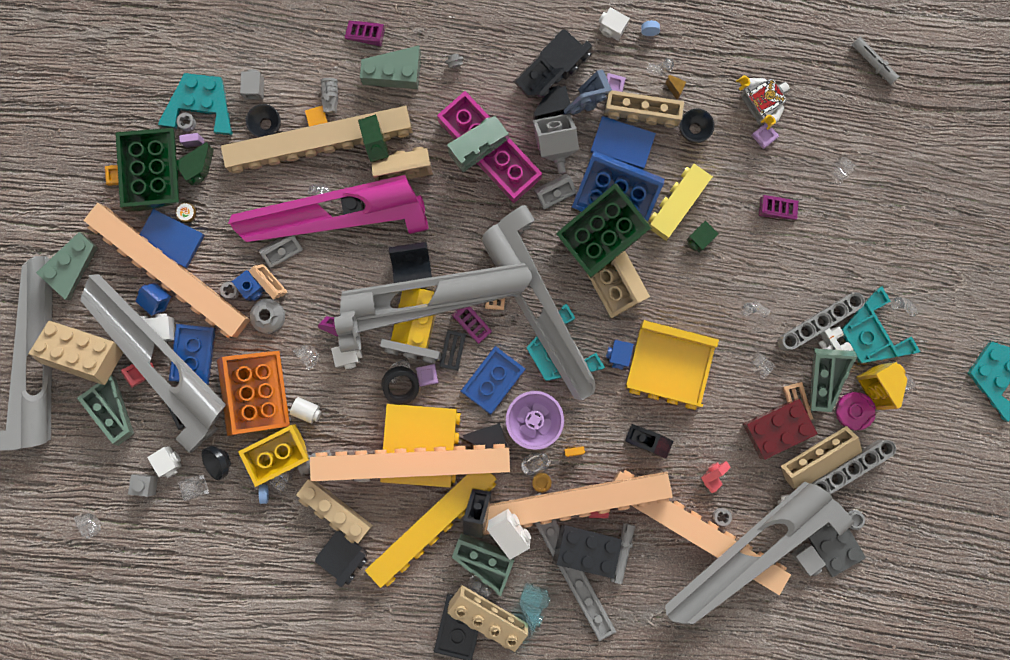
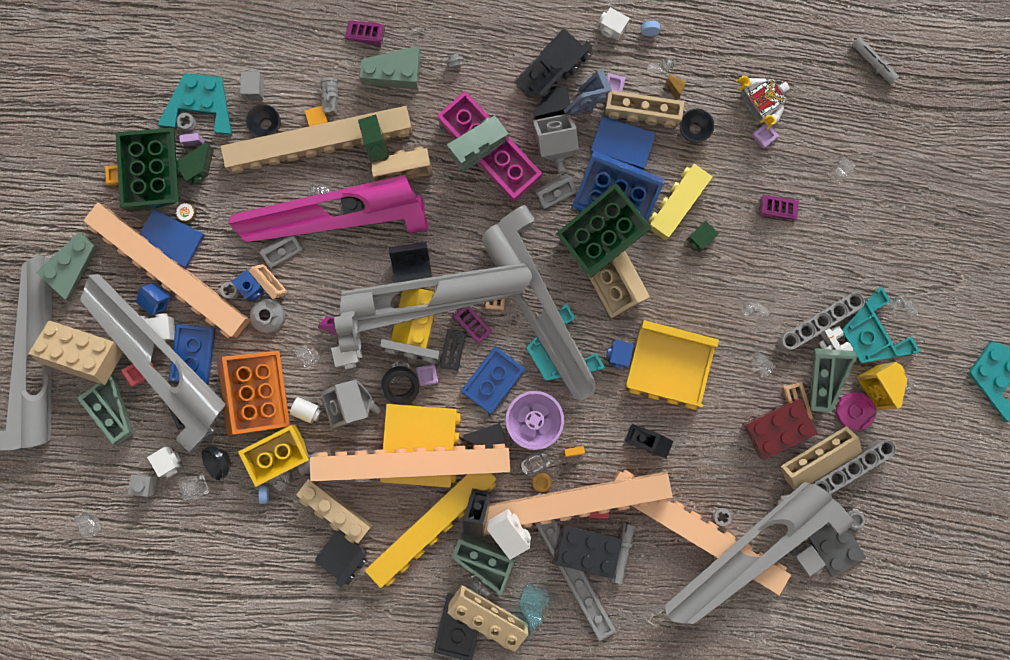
coral bracket [701,461,731,493] -> none
none -> light grey piece [321,380,382,429]

